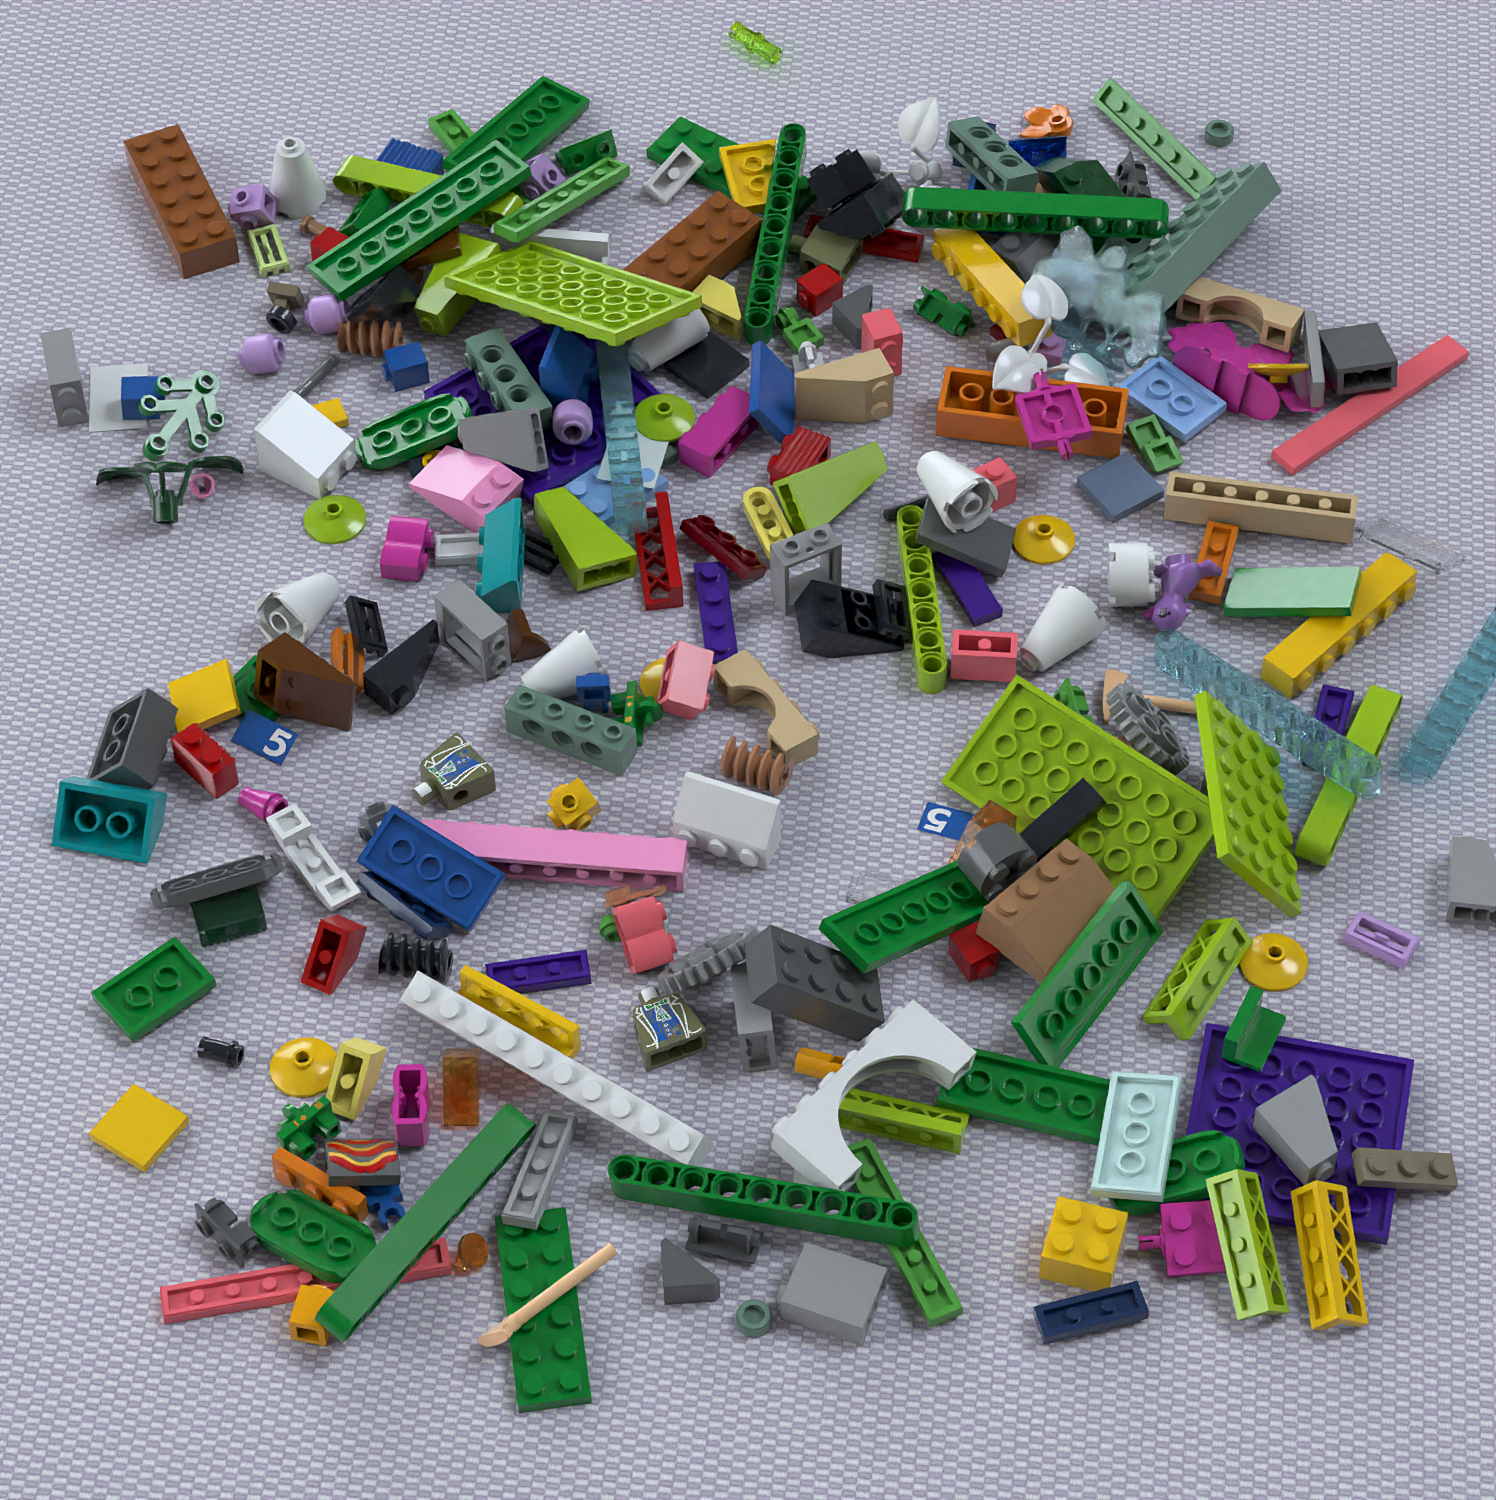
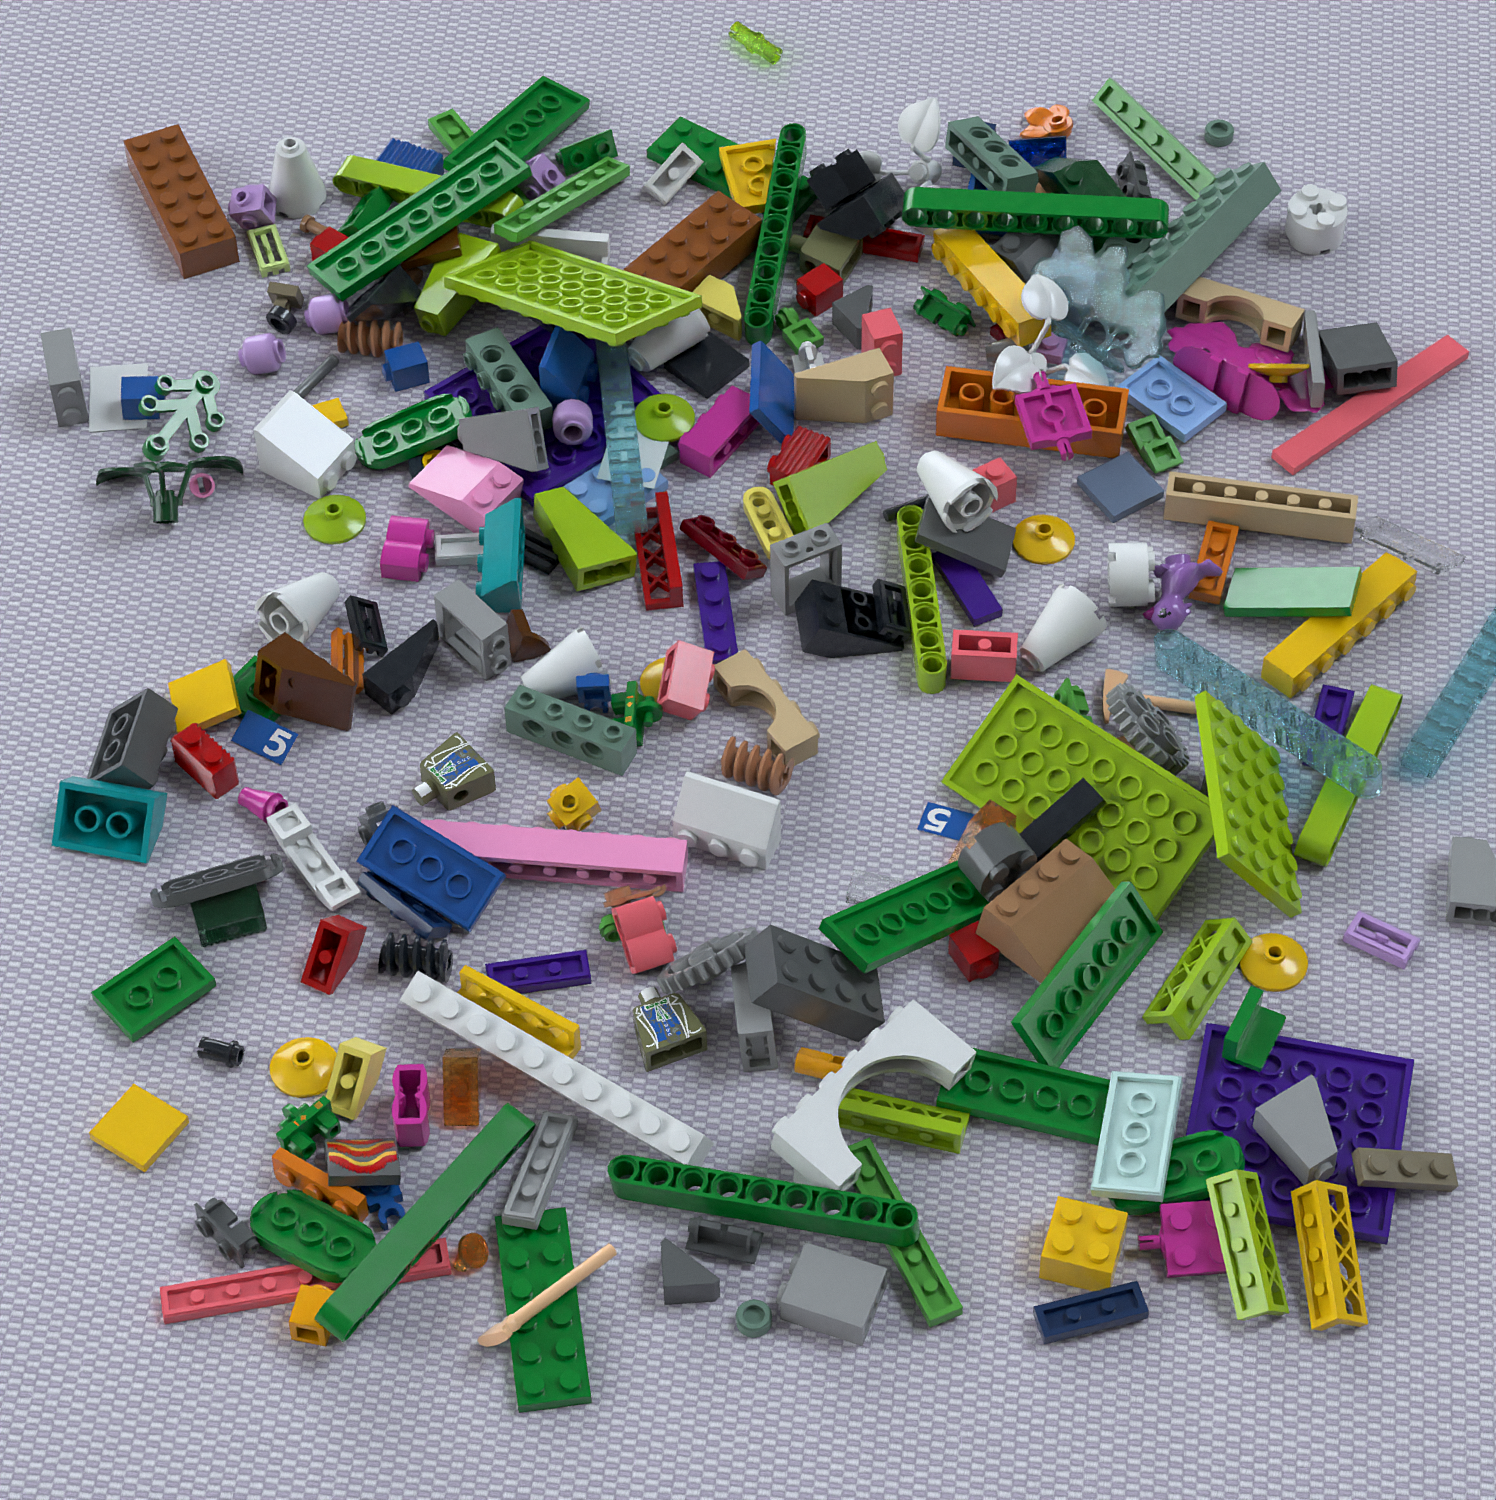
none -> white brick [1285,184,1348,255]

